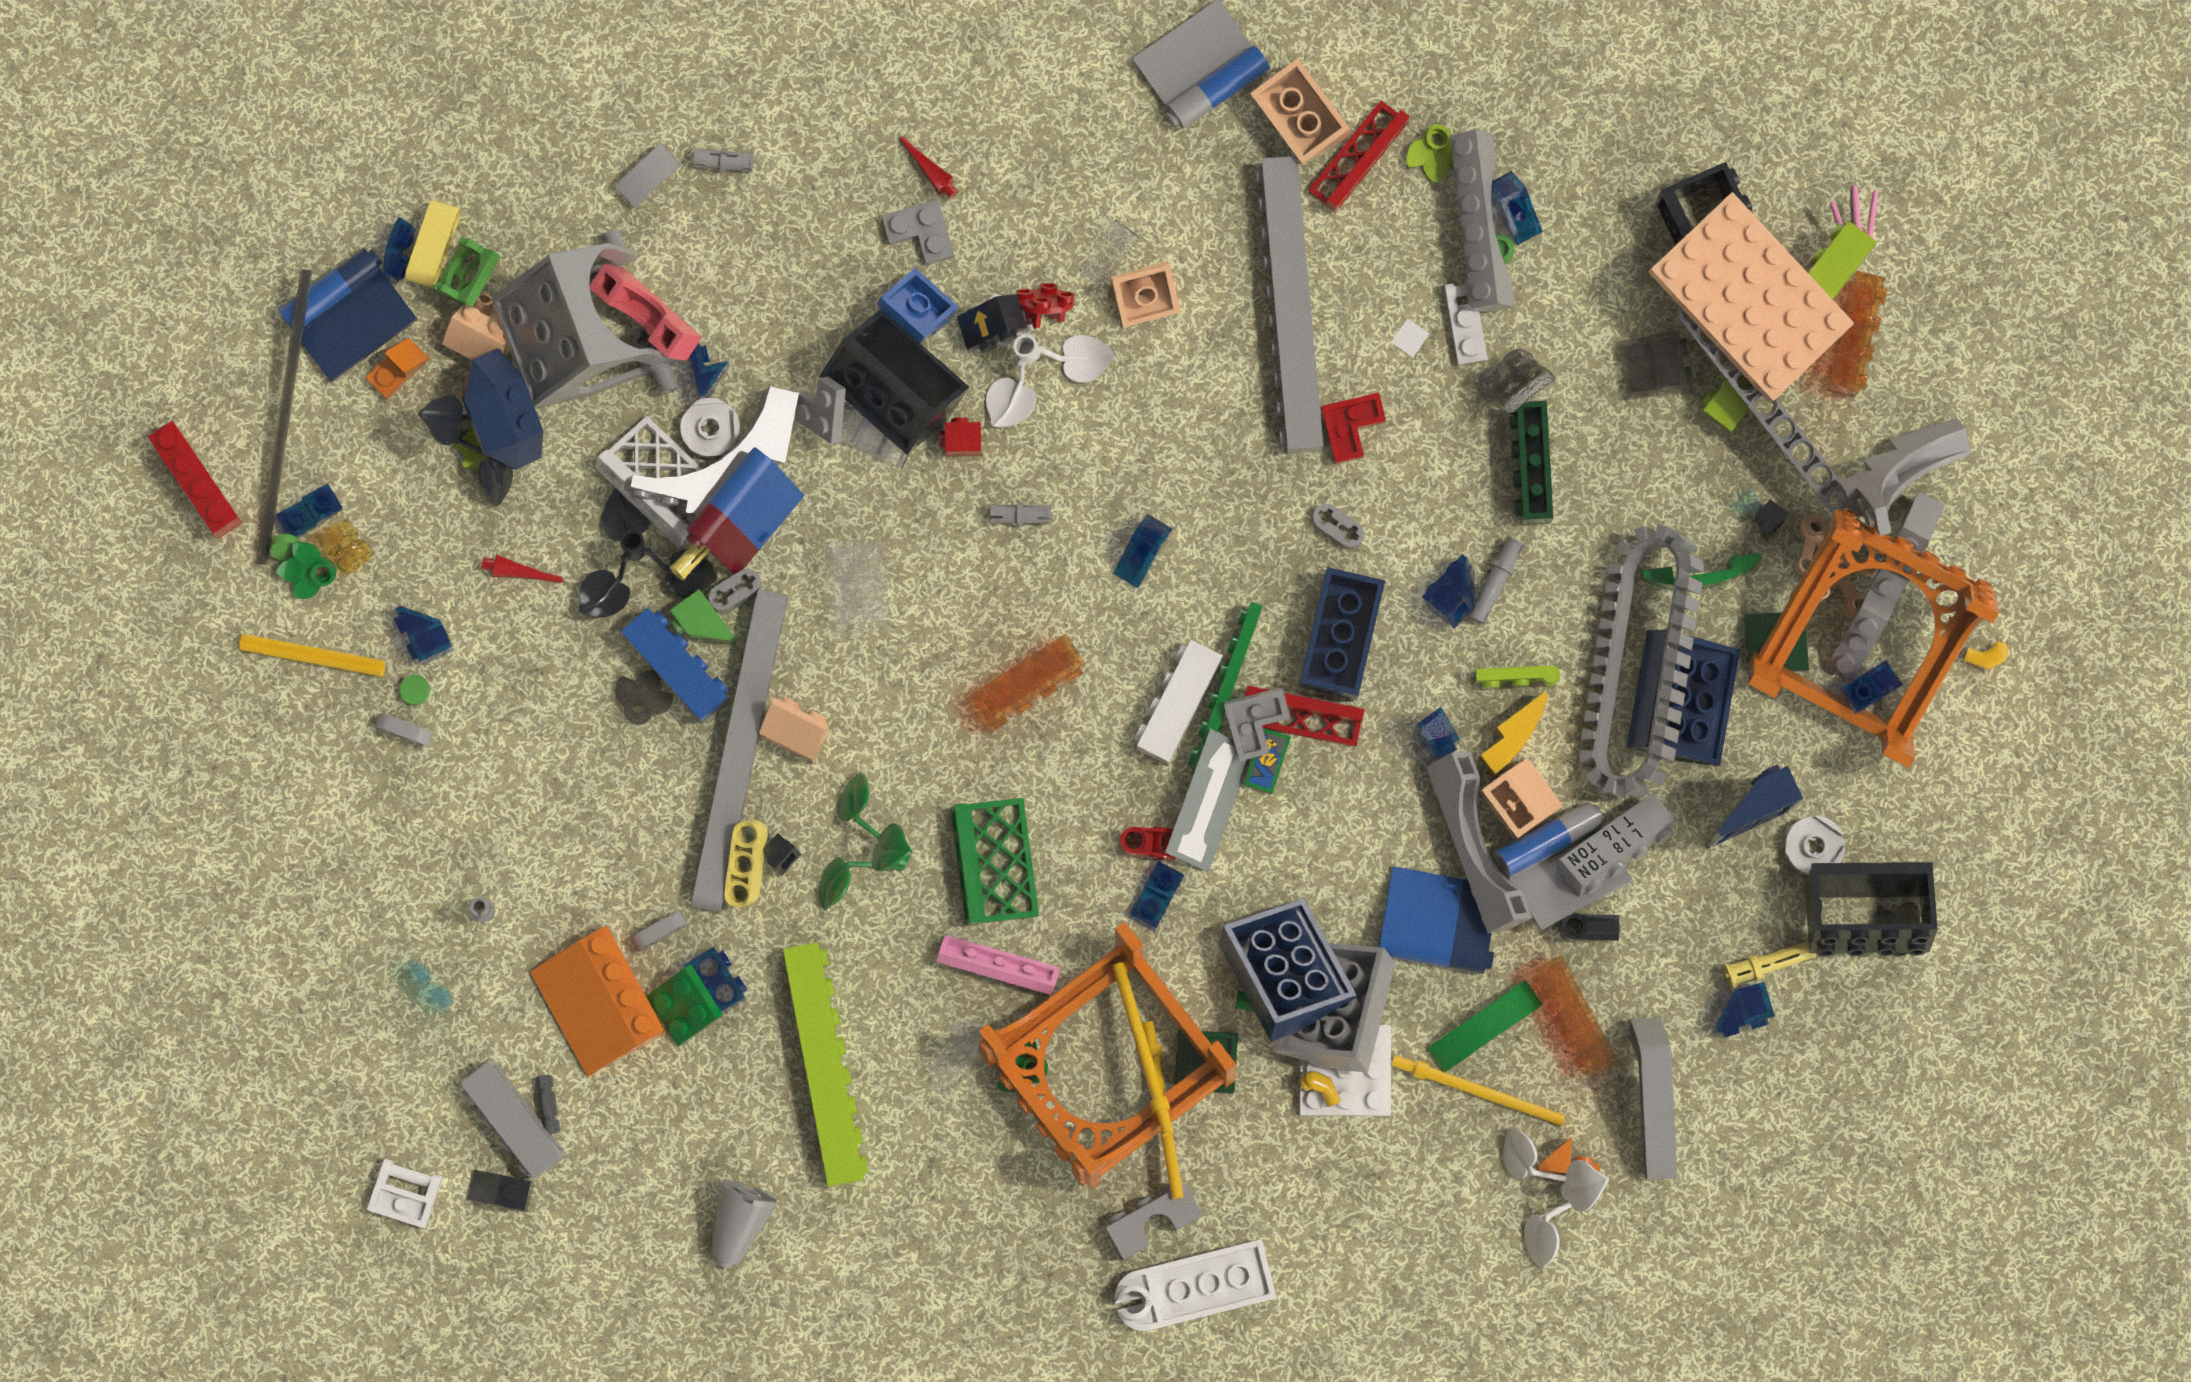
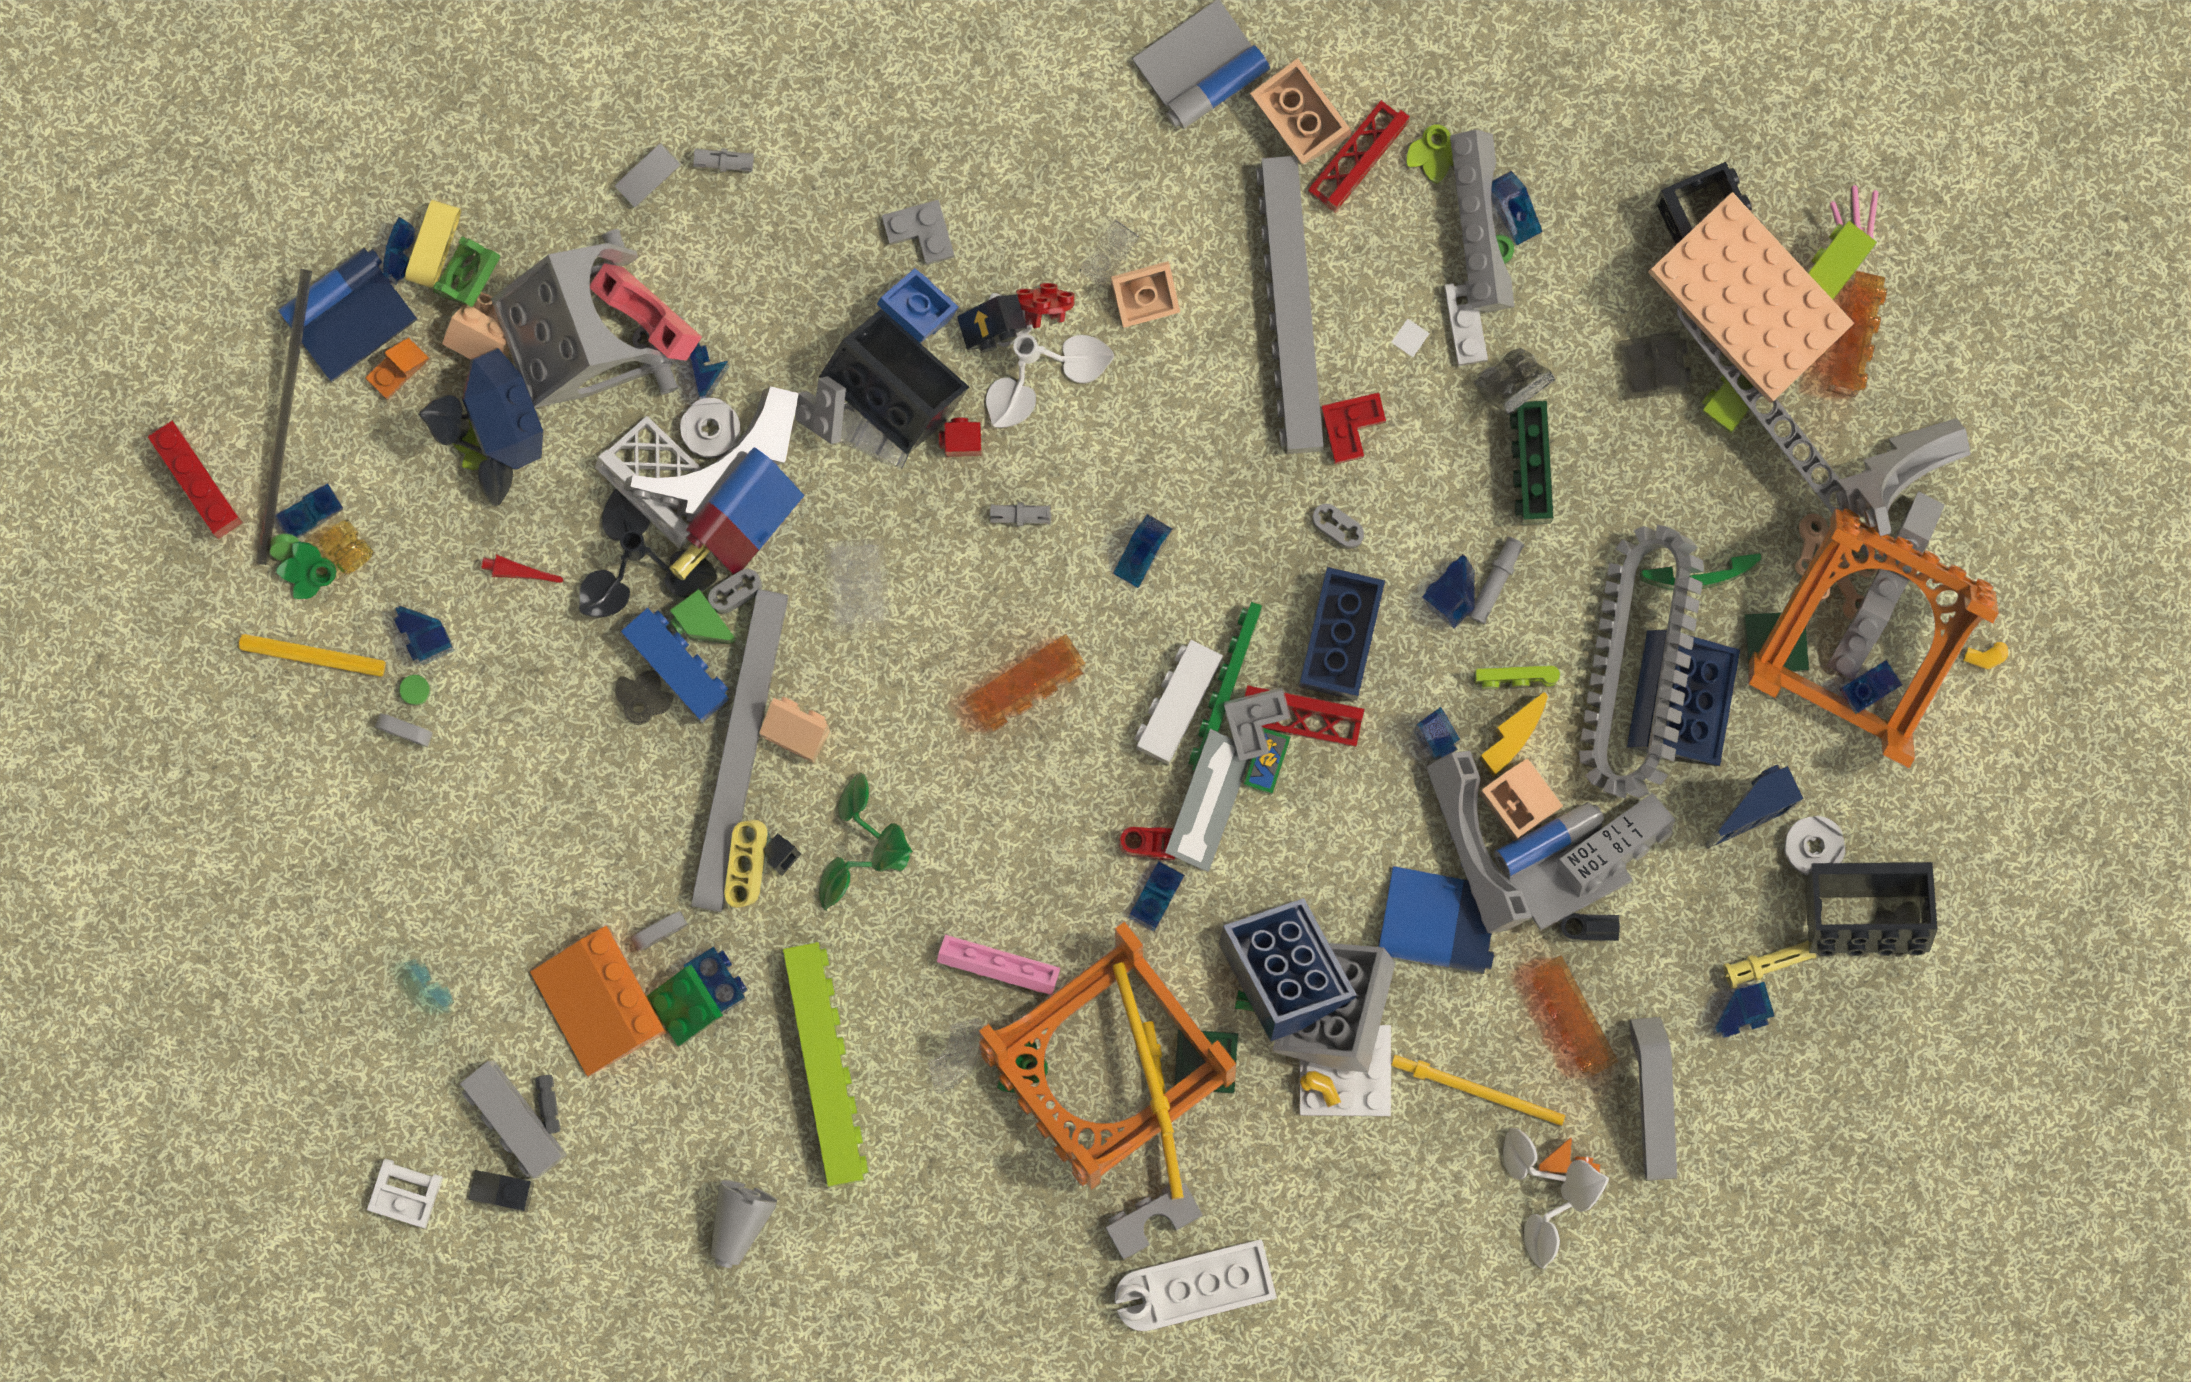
light grey pin [469,897,495,922] -> none
red piece [899,136,958,199] -> none
green fence [950,798,1039,926] -> none
green slope [1427,980,1543,1072] -> none
black piece [1736,489,1789,540] -> none

